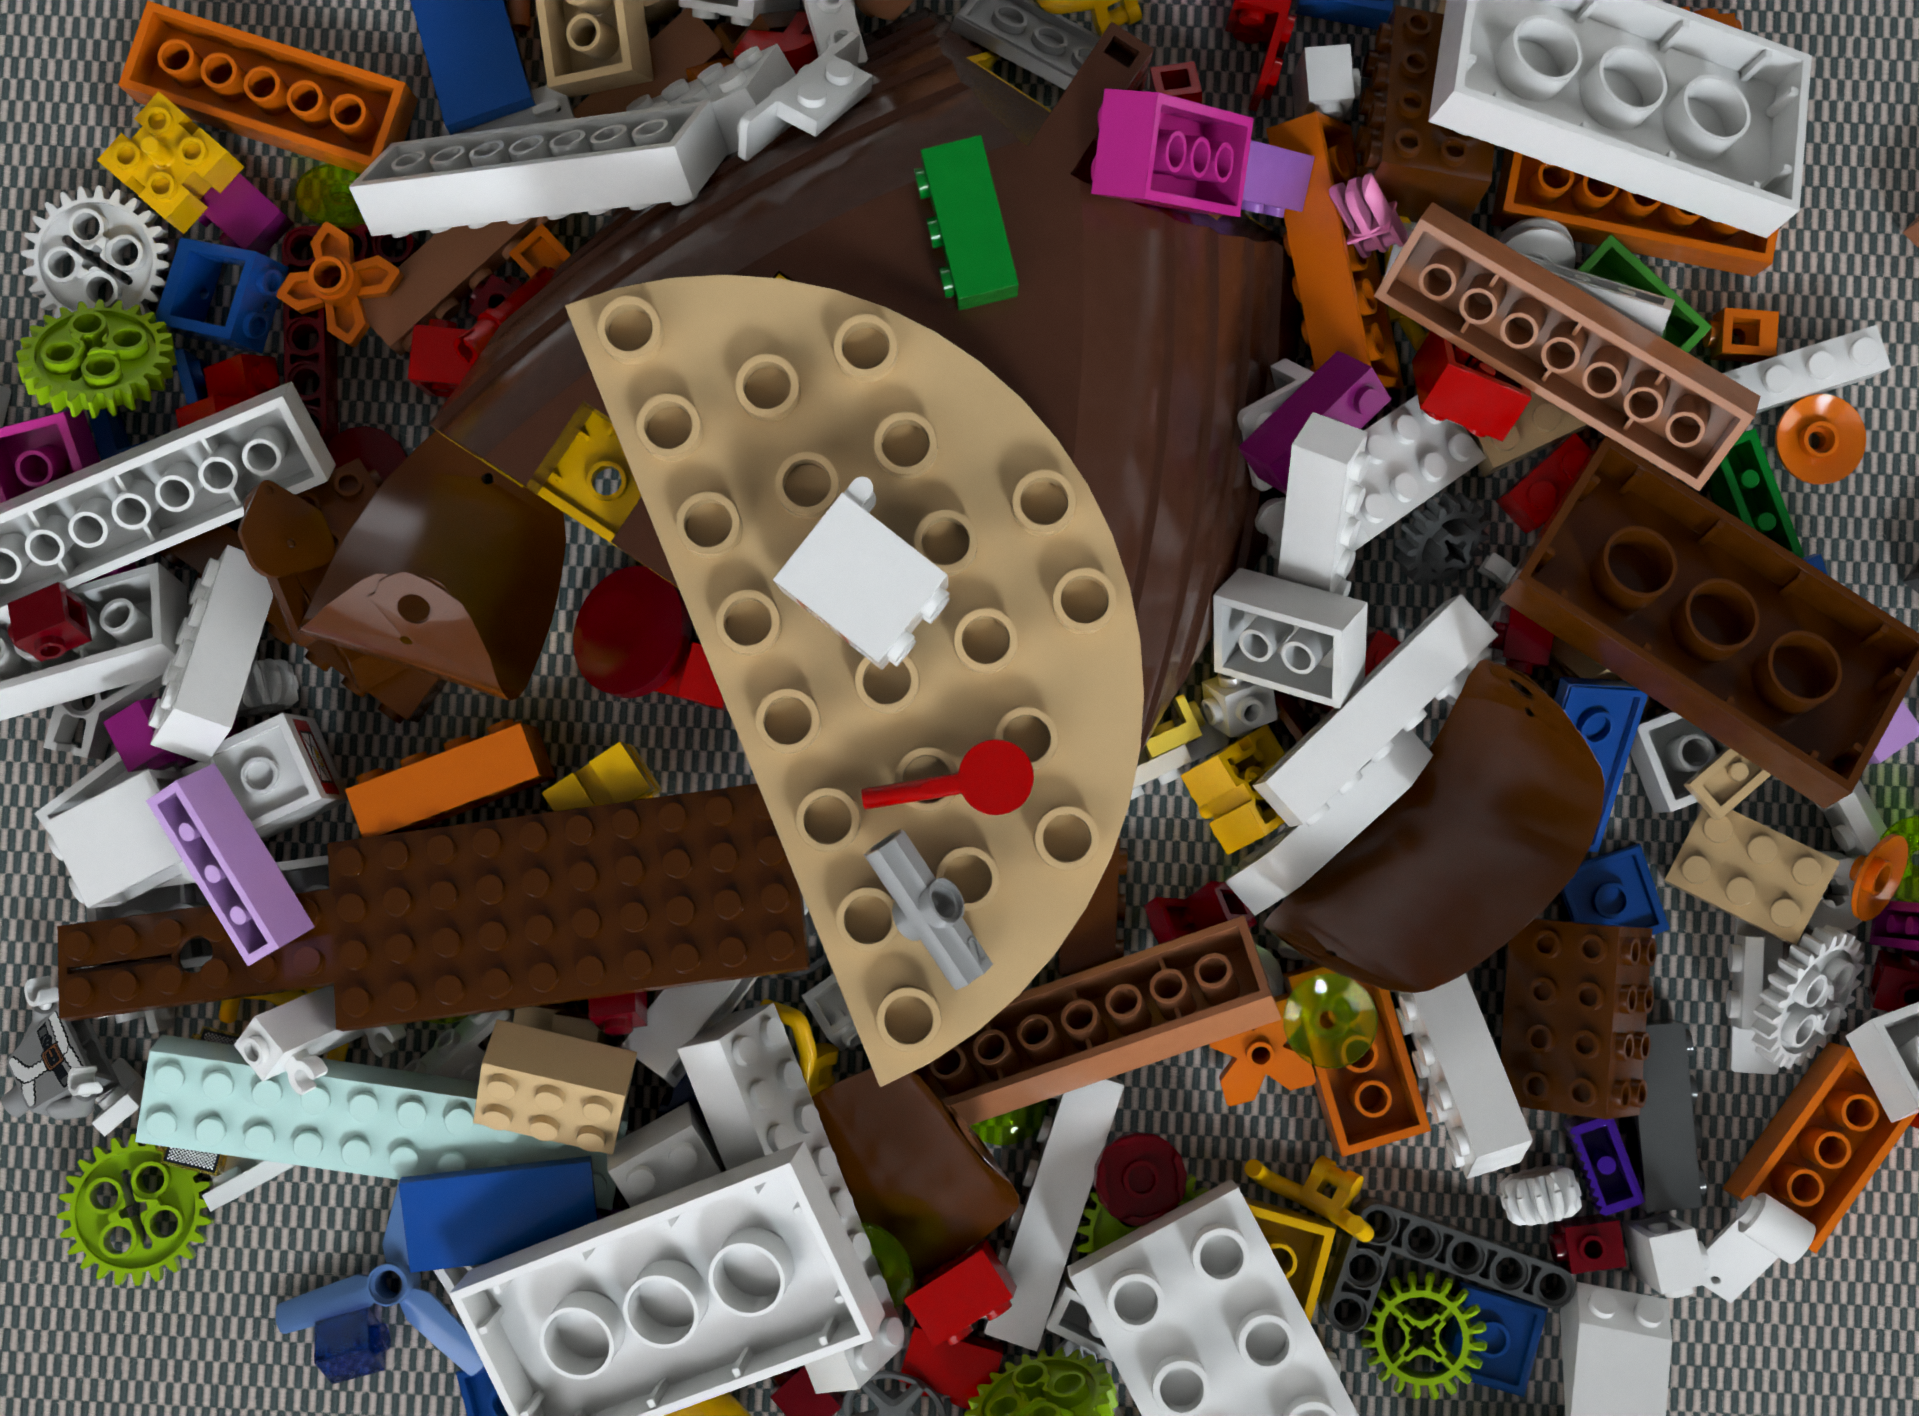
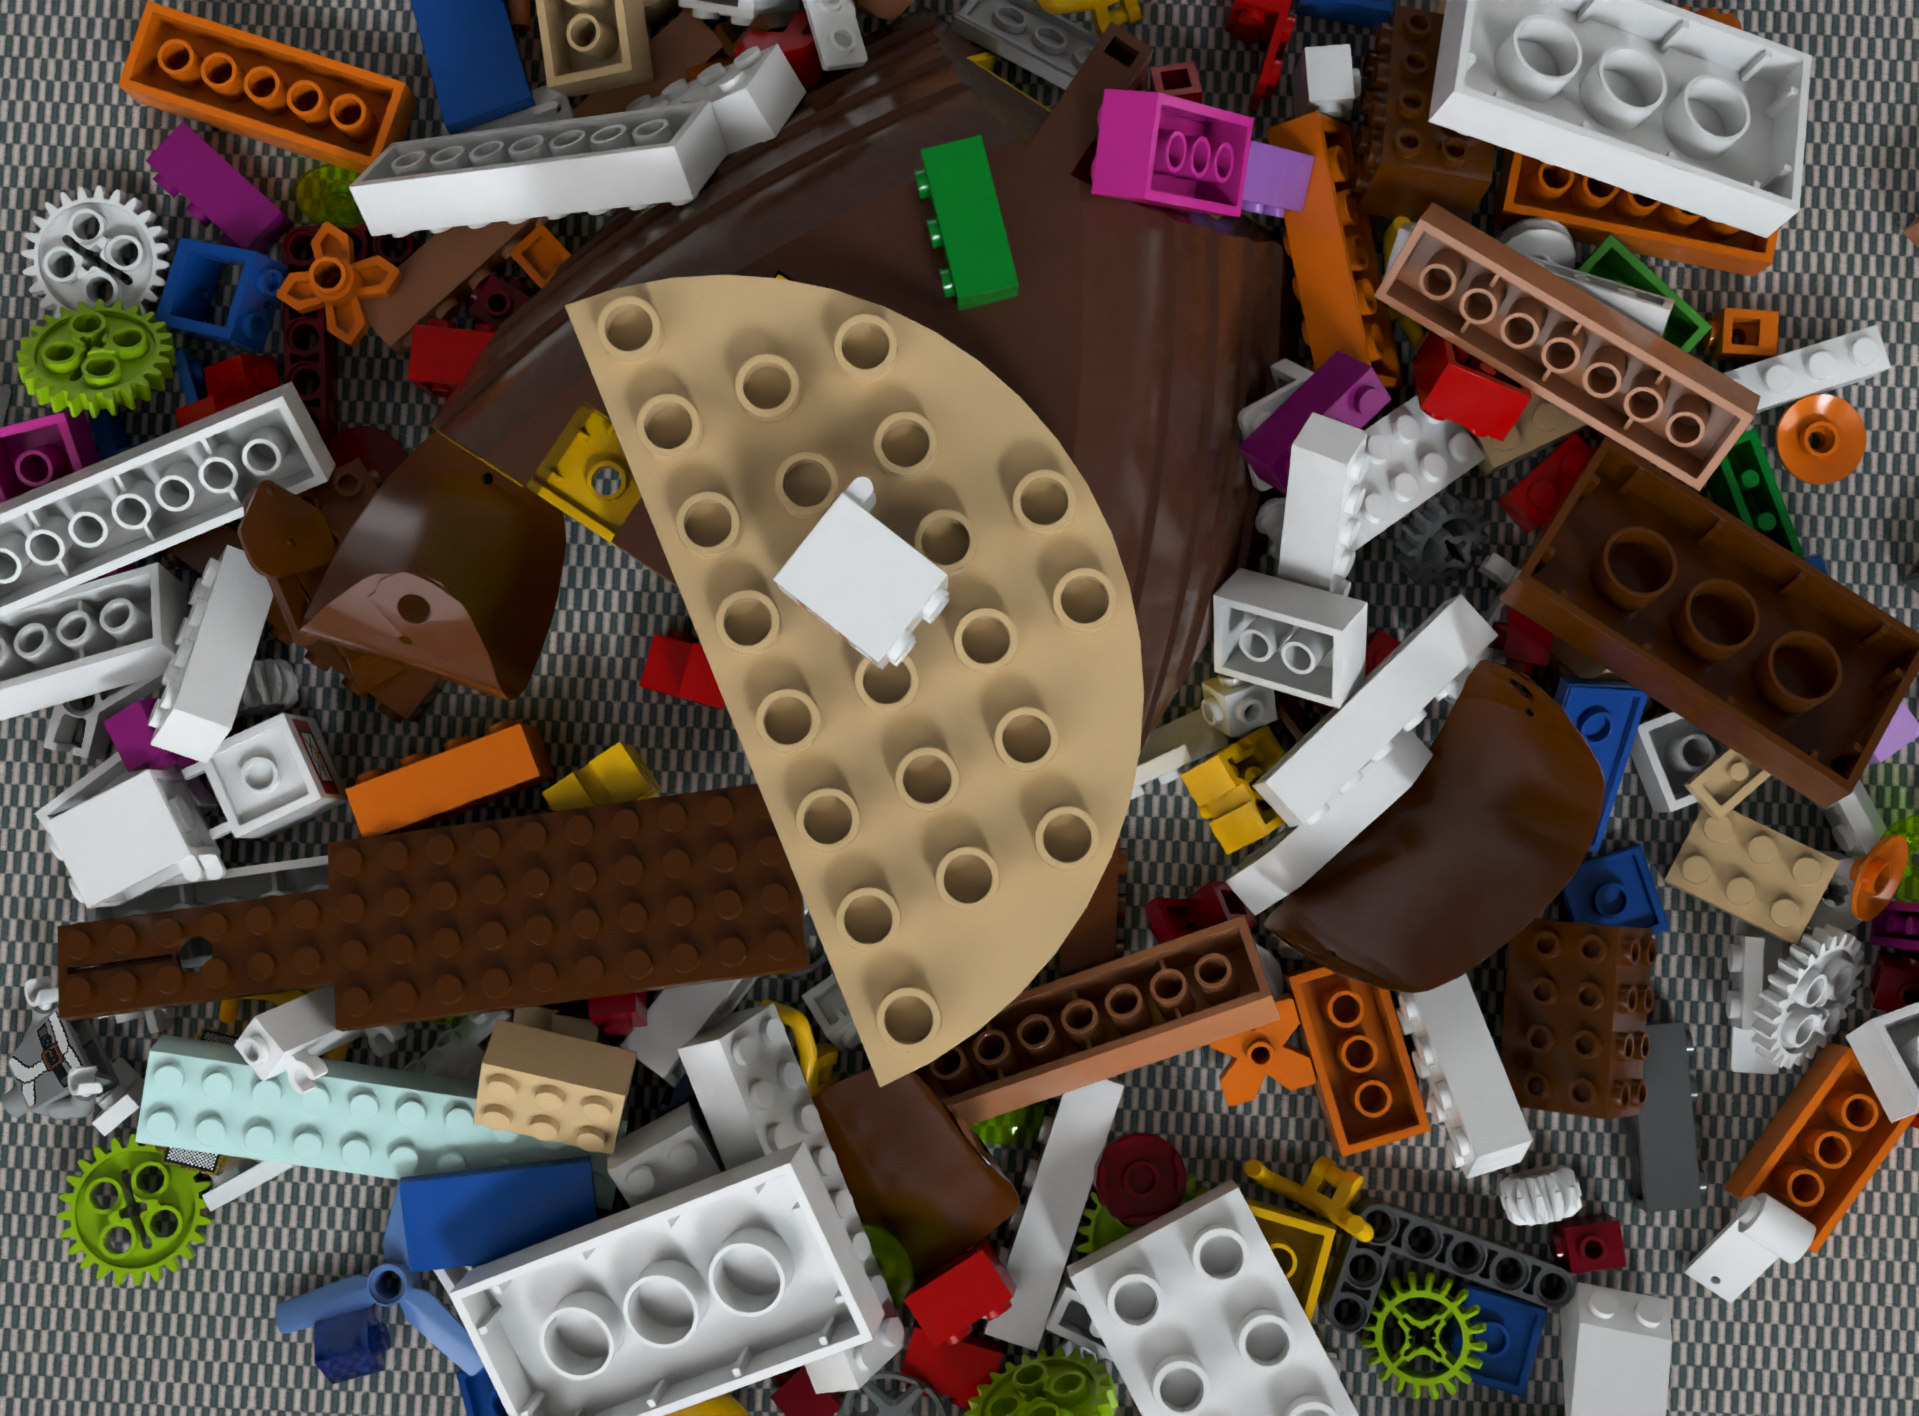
dark red brick [7,582,92,662] -> none
yellow brick [97,91,244,234] -> none
lavender brick [146,763,315,966] -> none
red pin [453,266,556,364] -> none
dark red piece [573,566,693,698] -> none
white bracket [737,31,873,161] -> none
red piece [861,739,1034,815] -> none
light grey piece [863,829,993,990] -> none
light yellow bracket [1144,694,1205,761] -> none
clear neon green dish [1283,974,1378,1069] -> none
bright pink arm [1329,172,1408,258] -> none
dark purple brick [1562,1115,1645,1216] -> none
white brick [1622,1213,1709,1298] -> none

